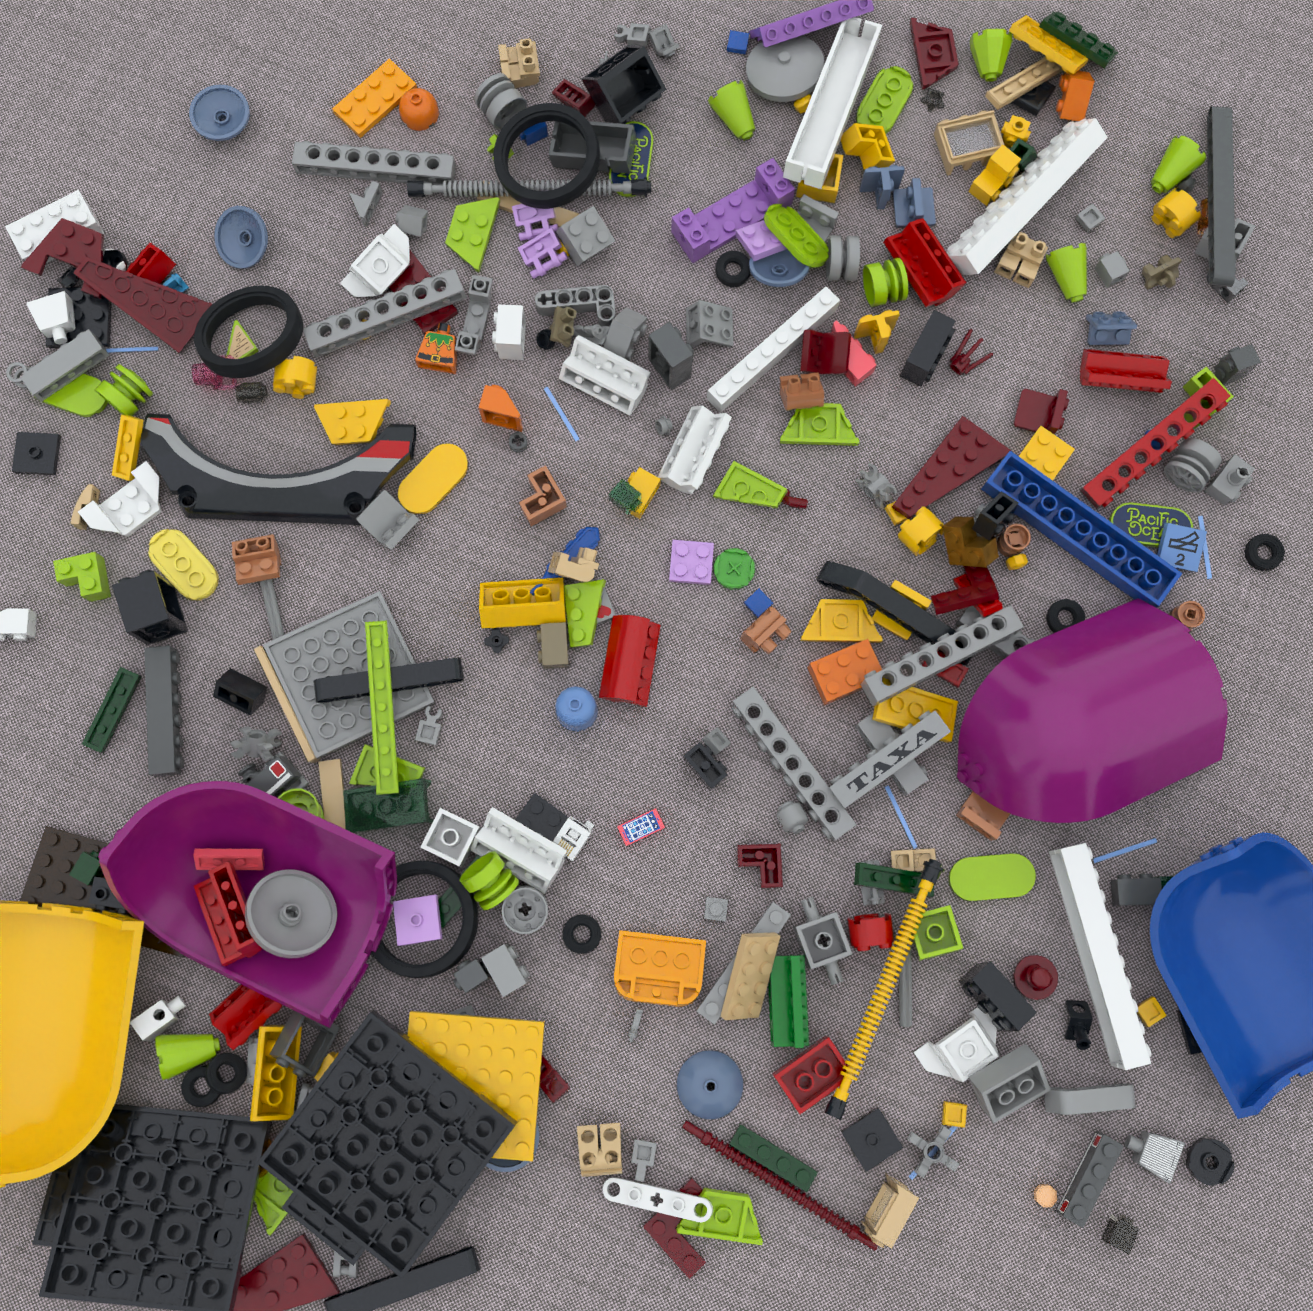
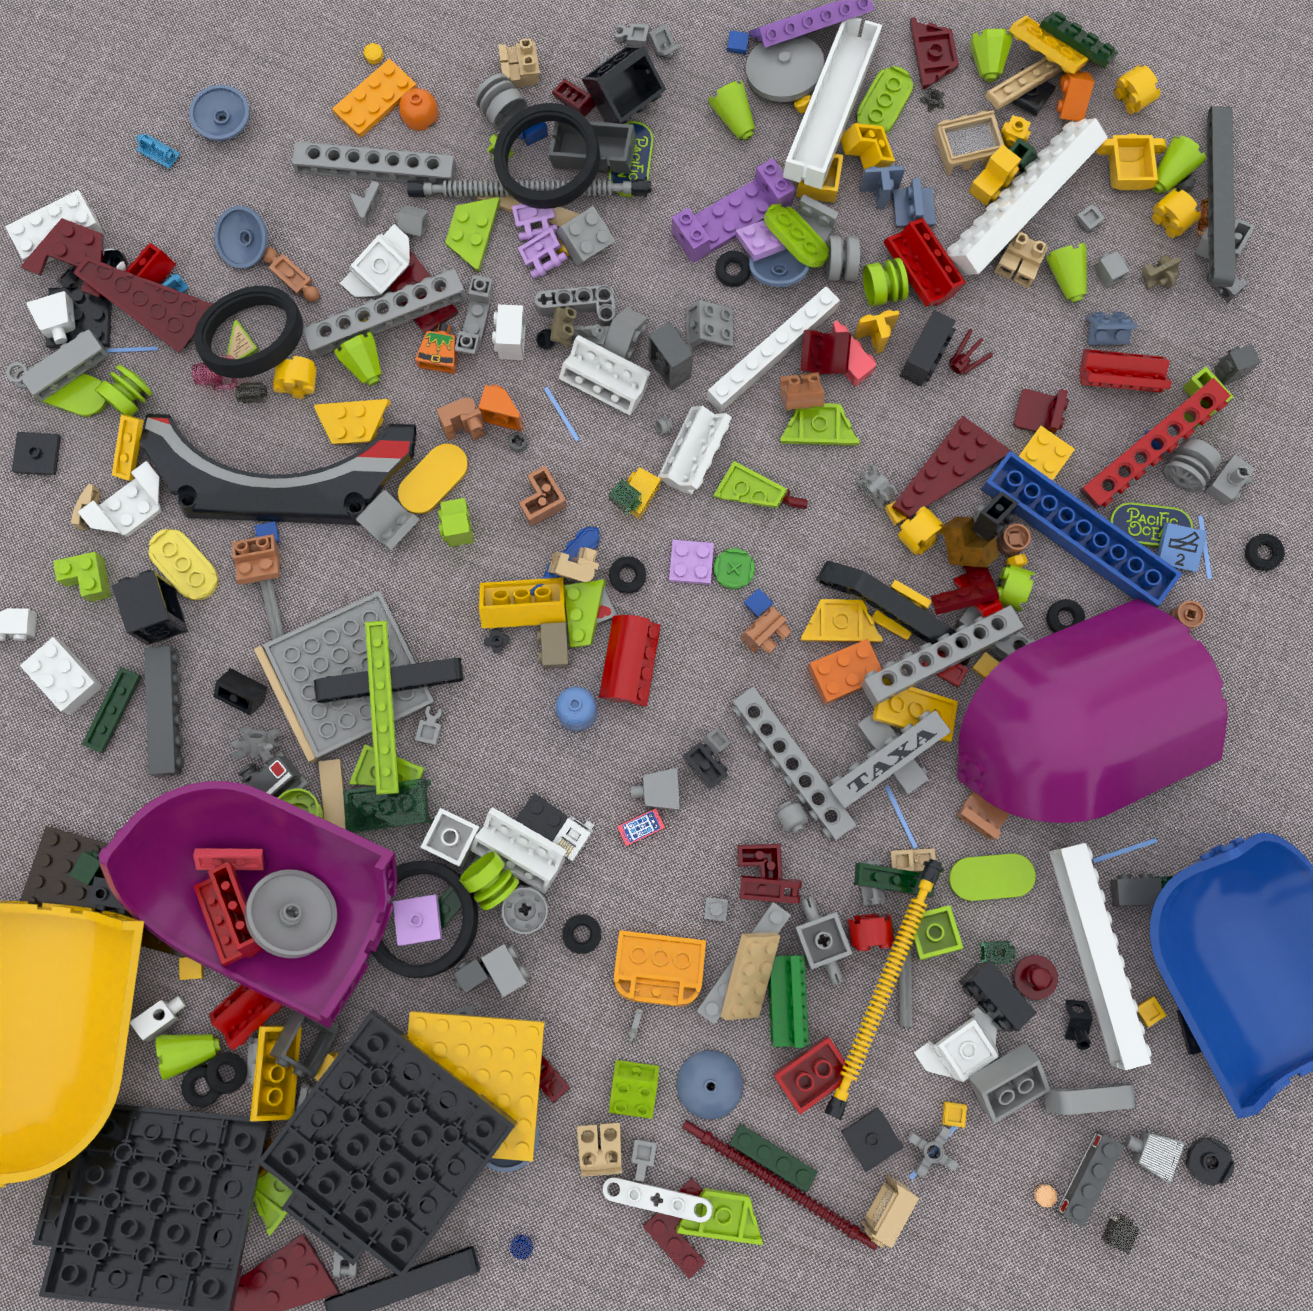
none -> white brick [20,637,103,715]
none -> dark azure hinge [136,134,180,169]
none -> yellow tile [179,957,204,980]
none -> blue tile [255,521,281,543]
none -> nougat plate [262,247,320,302]
none -> lime cone [334,332,382,386]
none -> yellow tile [363,43,384,65]
none -> nougat hips [436,397,485,441]
none -> lime brick [438,498,474,547]
none -> clear blue plate [510,1235,533,1259]
none -> black tyre [609,556,646,594]
none -> lime bracket [609,1060,659,1119]
none -> light grey torso [631,768,680,811]
none -> dark red plate [739,875,802,904]
none -> yellow tile [971,652,1000,679]
none -> clear green brick [980,941,1015,964]
none -> lime brick [996,564,1035,612]
none -> yellow piece [1096,134,1167,190]
none -> yellow brick [1114,64,1161,115]

